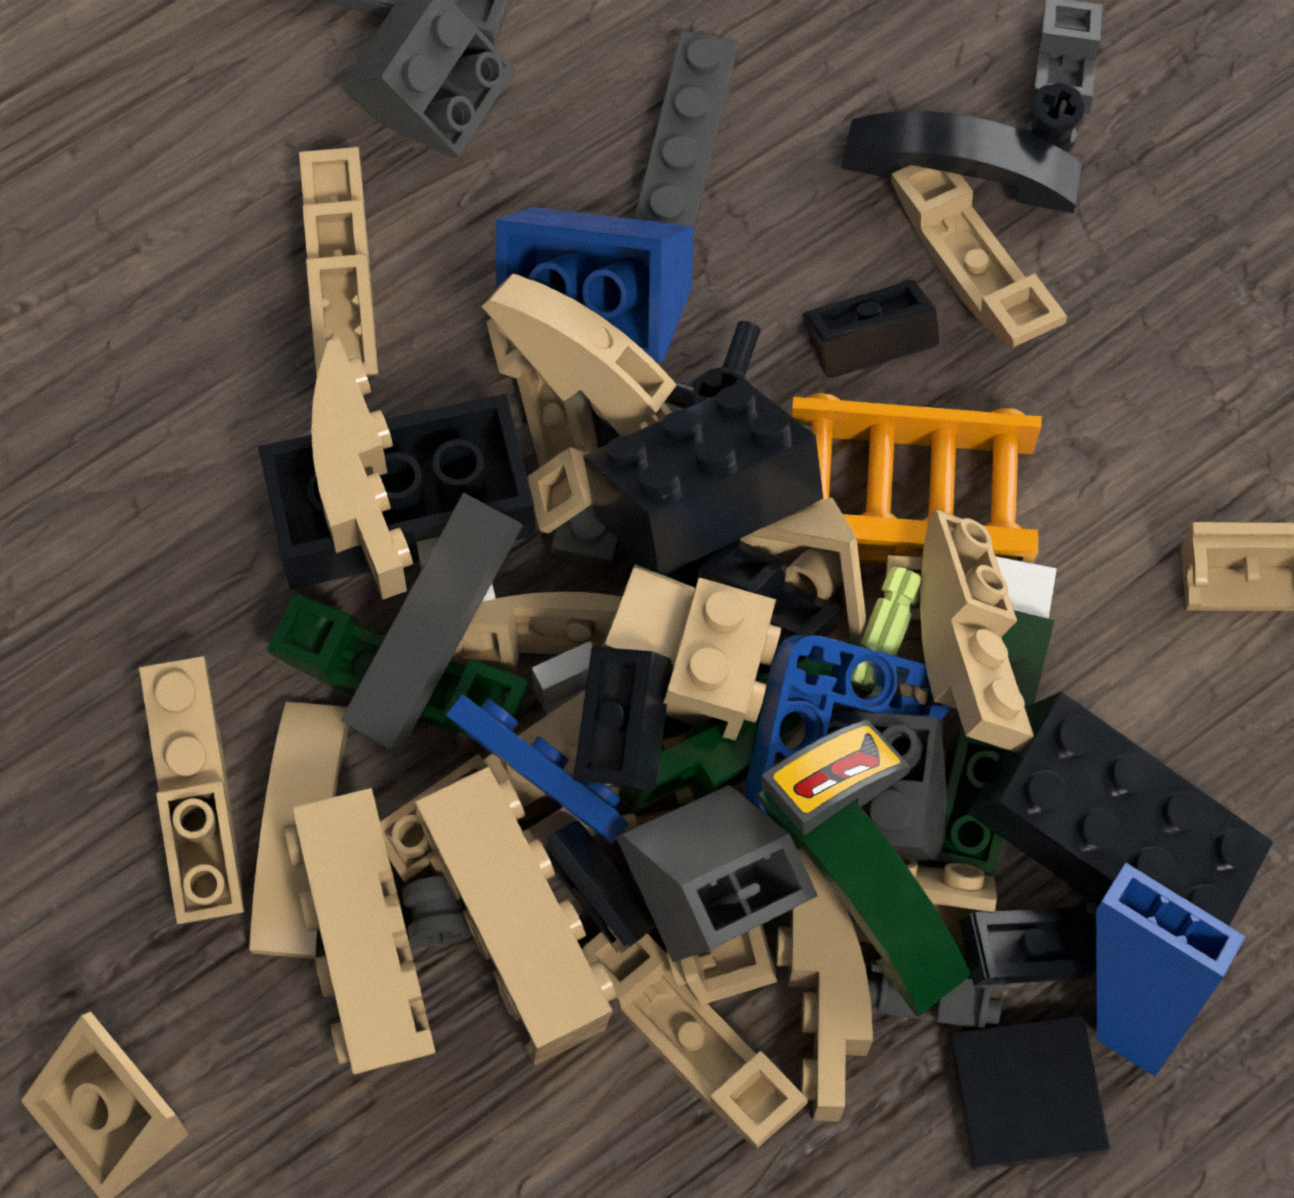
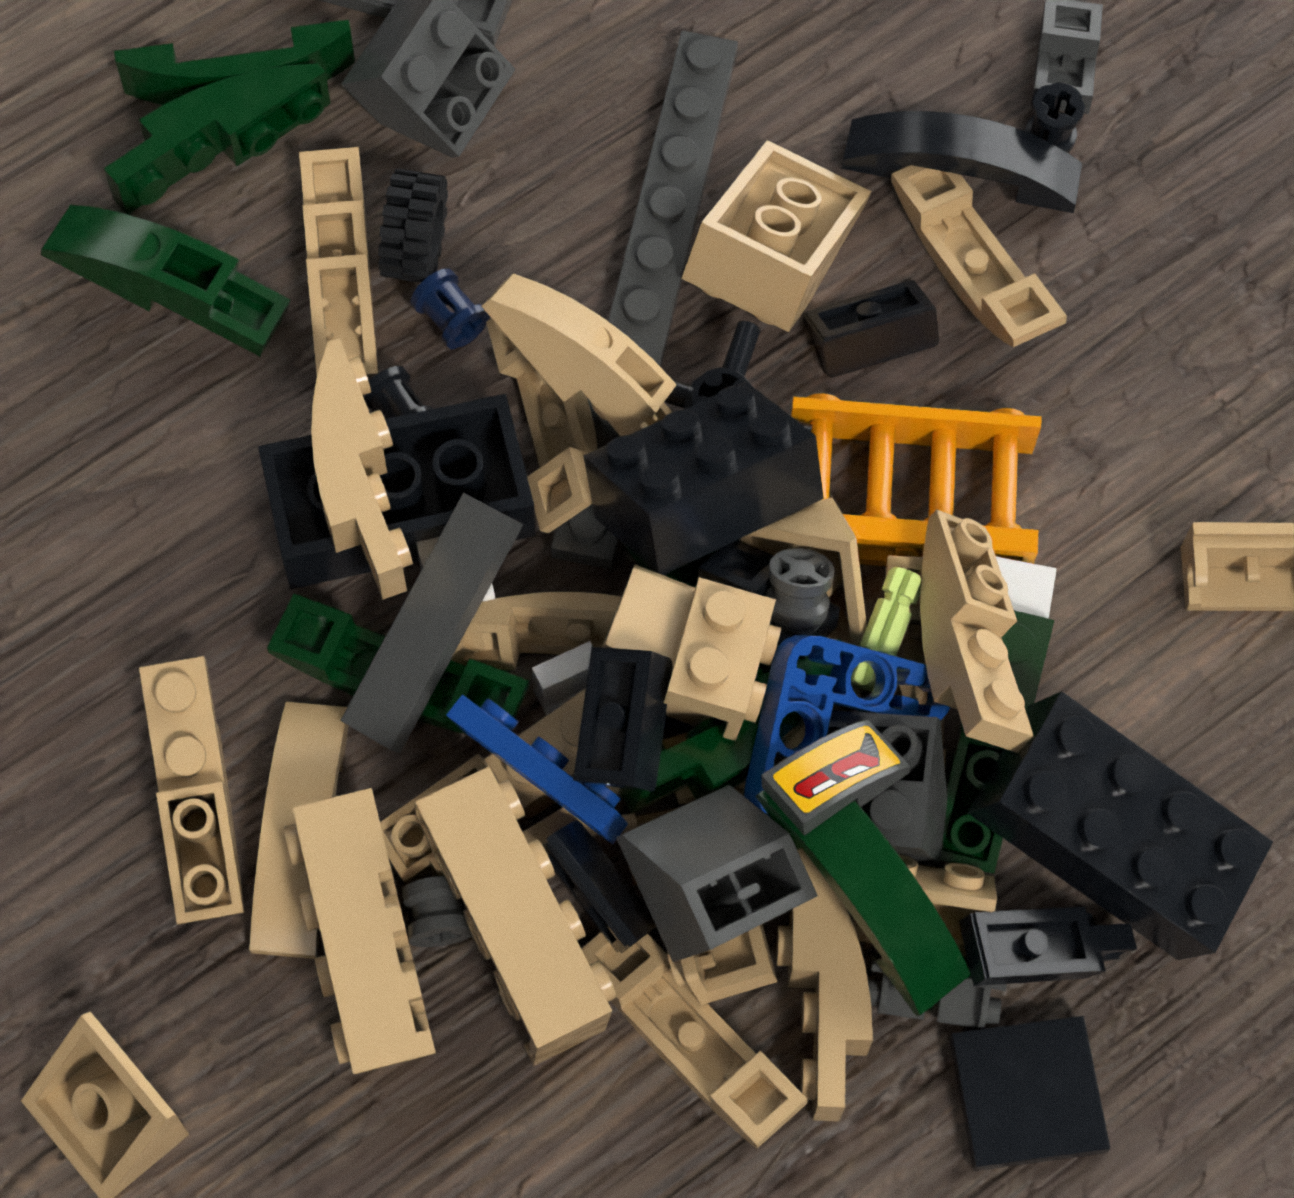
blue slope [496,207,694,362] -> none
blue slope [1096,863,1246,1077] -> none
none -> dark green slope [41,204,291,357]
none -> dark green slope [104,63,331,214]
none -> dark green slope [114,19,355,105]
none -> black bush [363,366,433,419]
none -> black tyre [378,169,448,283]
none -> dark blue bush [410,268,490,350]
none -> tan slope [681,140,872,332]
none -> dark grey wheel [765,548,835,629]

